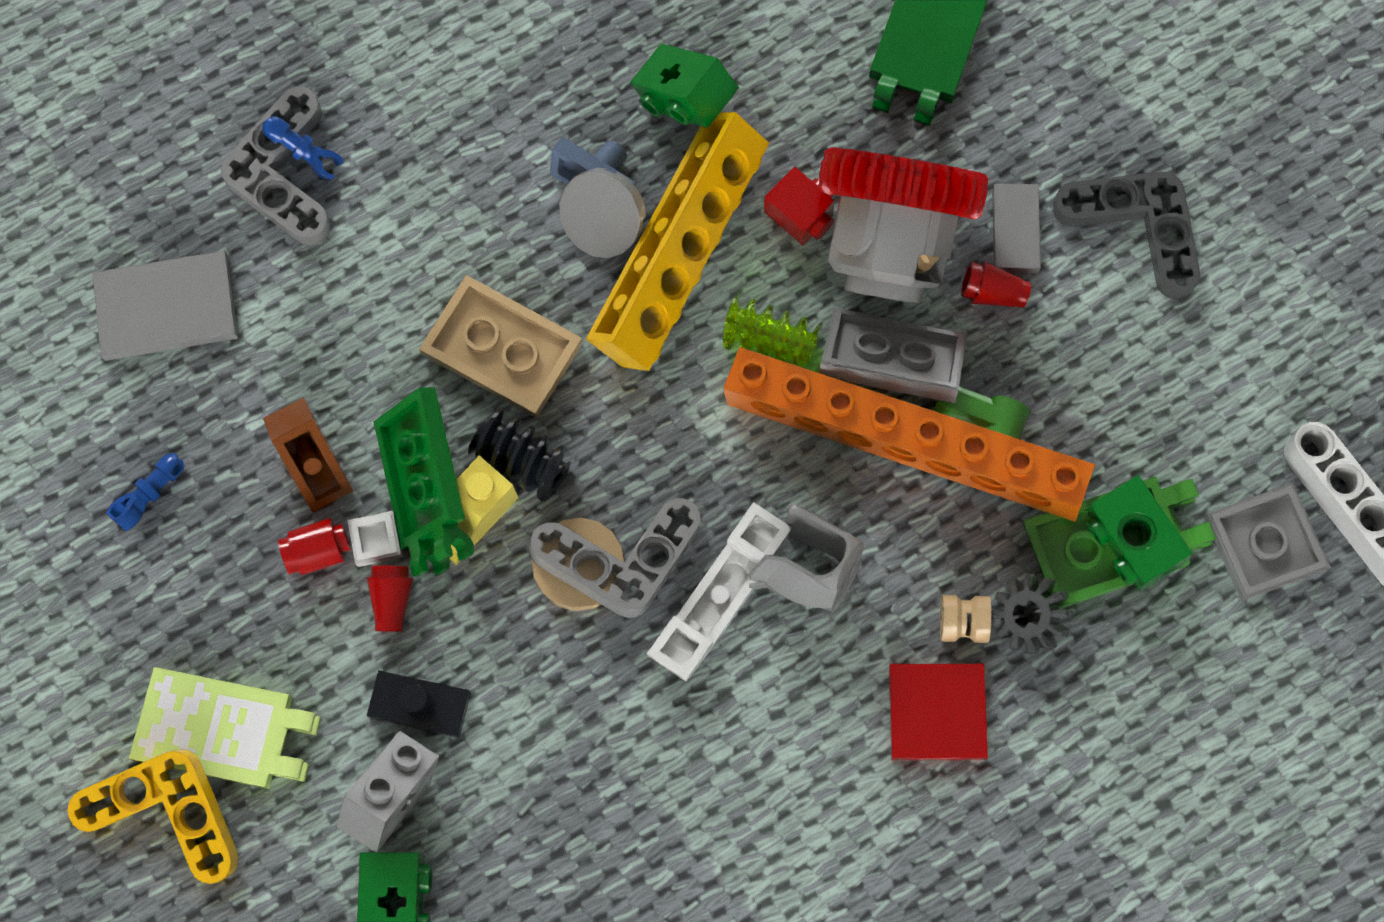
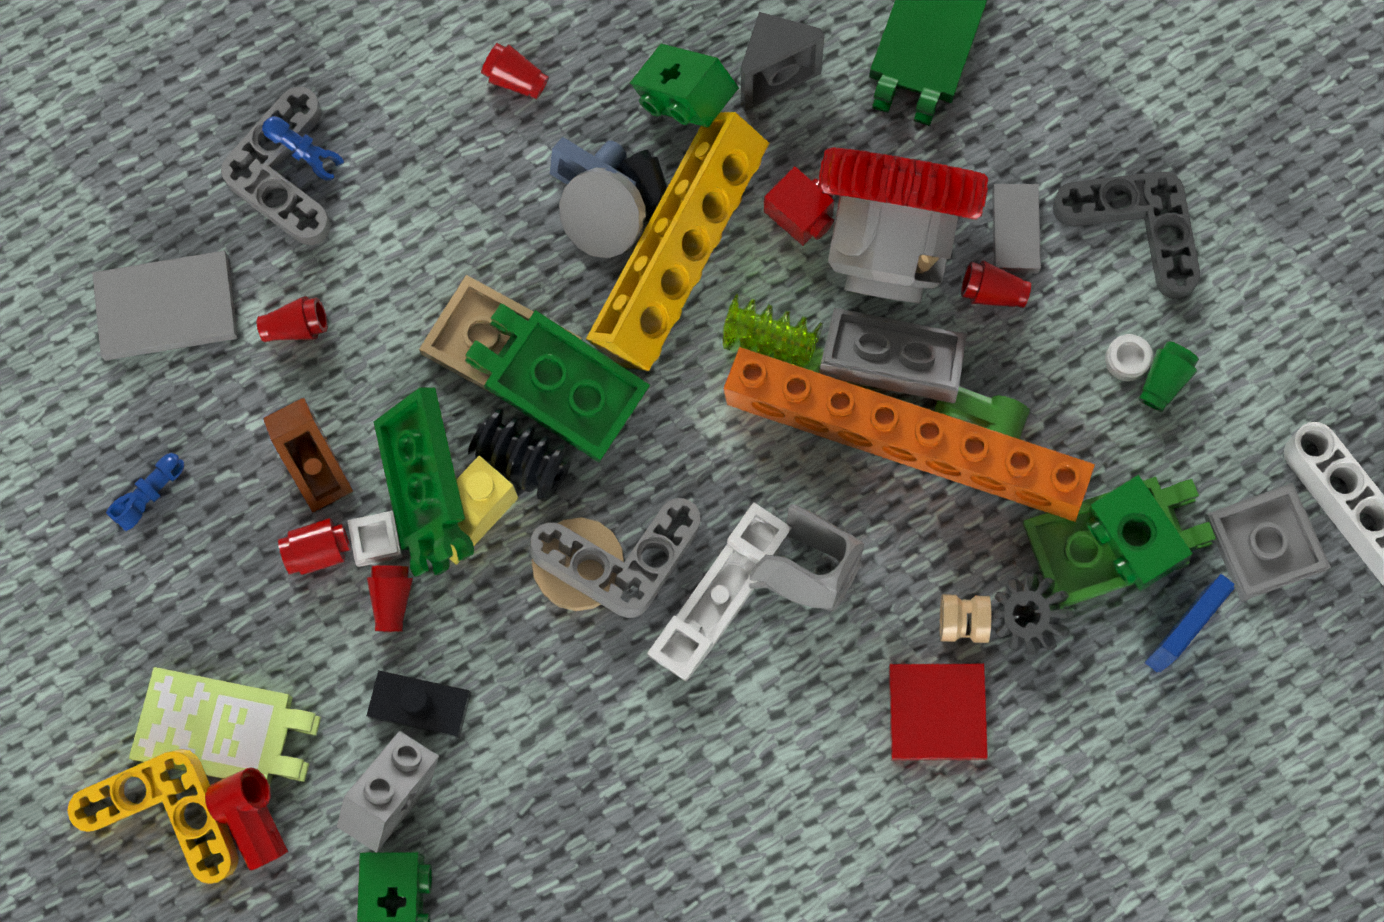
none -> red piece [205,767,288,871]
none -> red cone [256,296,328,342]
none -> green tile [465,303,650,463]
none -> red cone [481,43,549,100]
none -> black cone [618,150,668,217]
none -> dark grey slope [741,12,825,112]
none -> white tile [1105,334,1153,381]
none -> green cone [1138,341,1199,412]
none -> blue tile [1144,573,1235,673]

